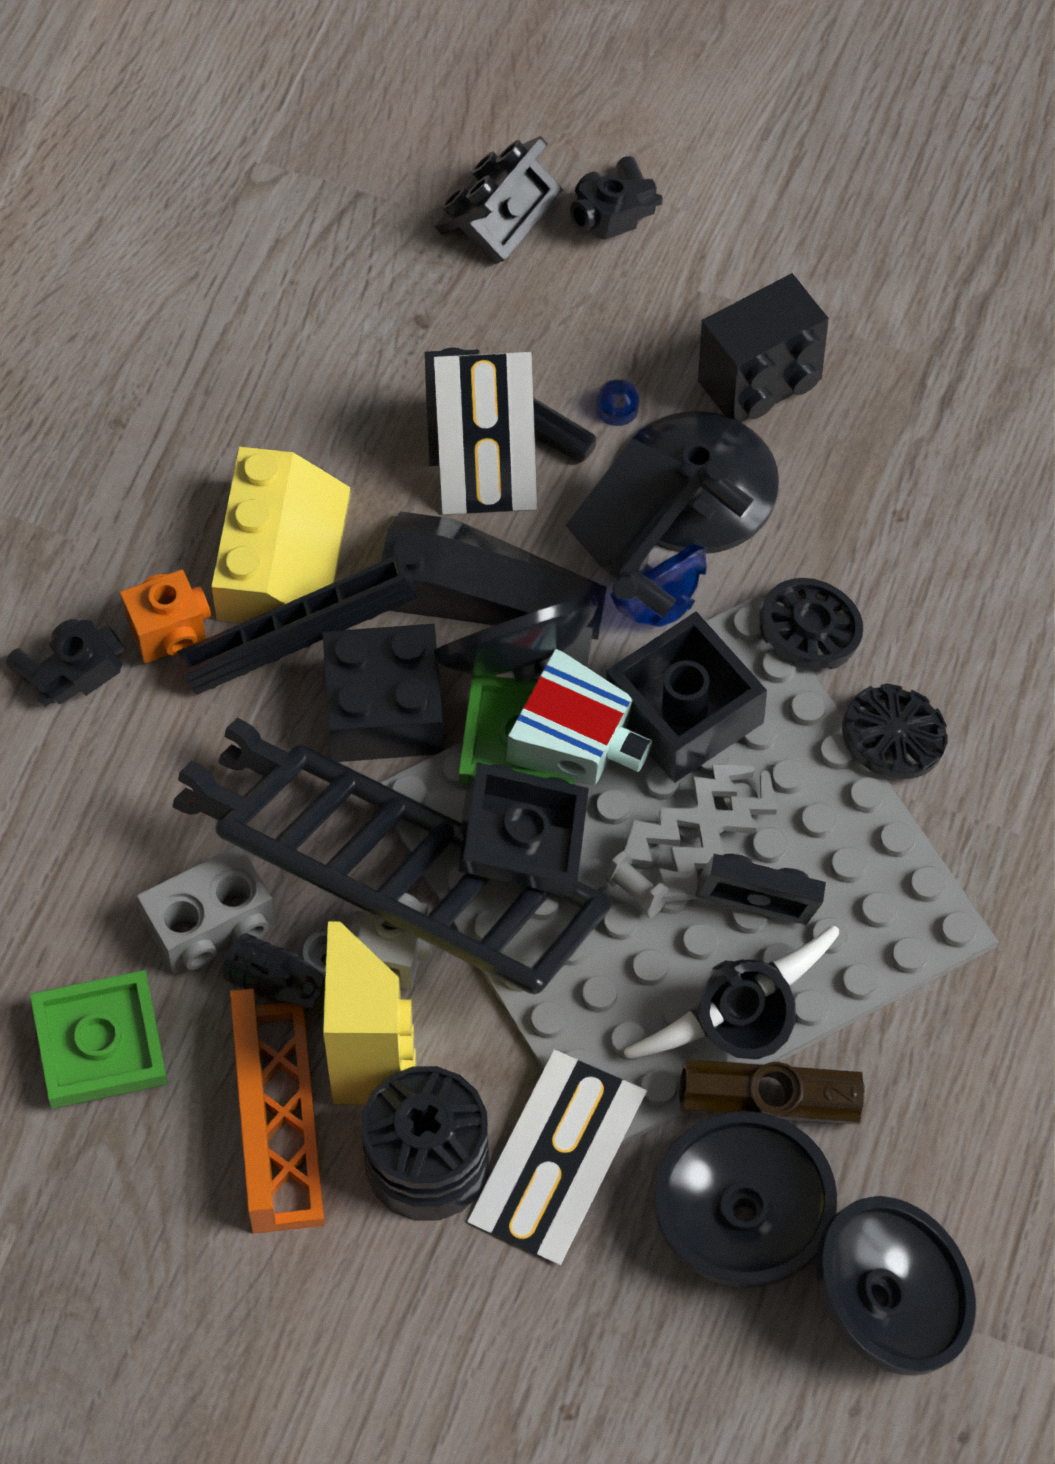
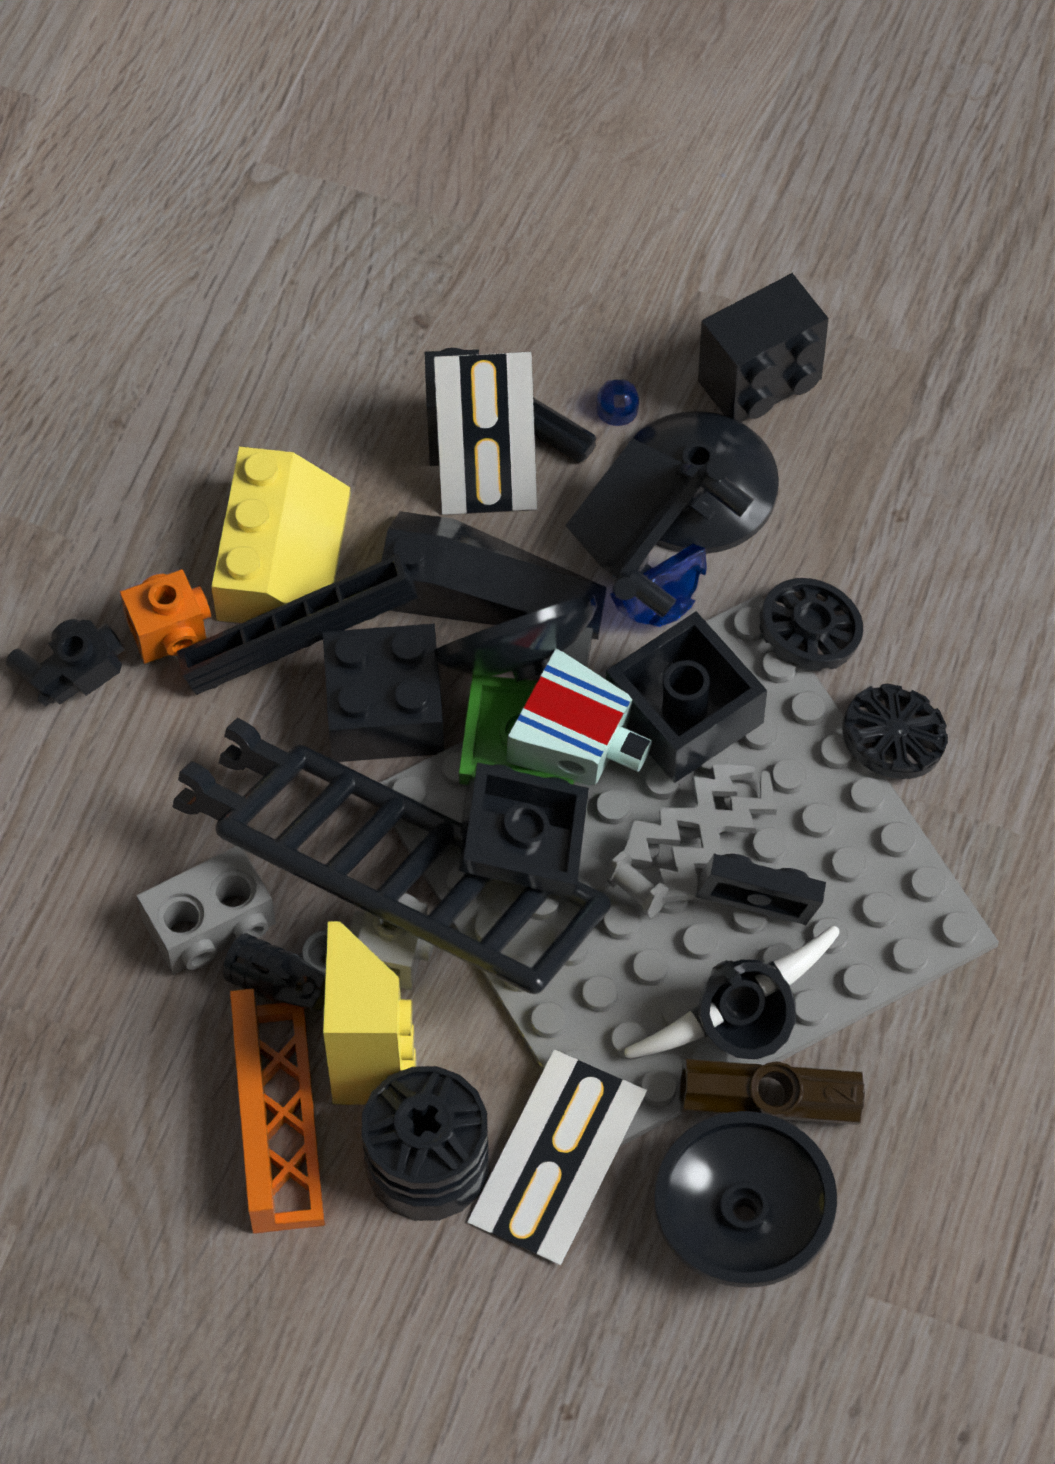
bright green plate [30,970,168,1109] -> none
black bracket [435,136,563,264] -> none
black piece [570,156,663,239] -> none
black dish [816,1196,976,1376] -> none

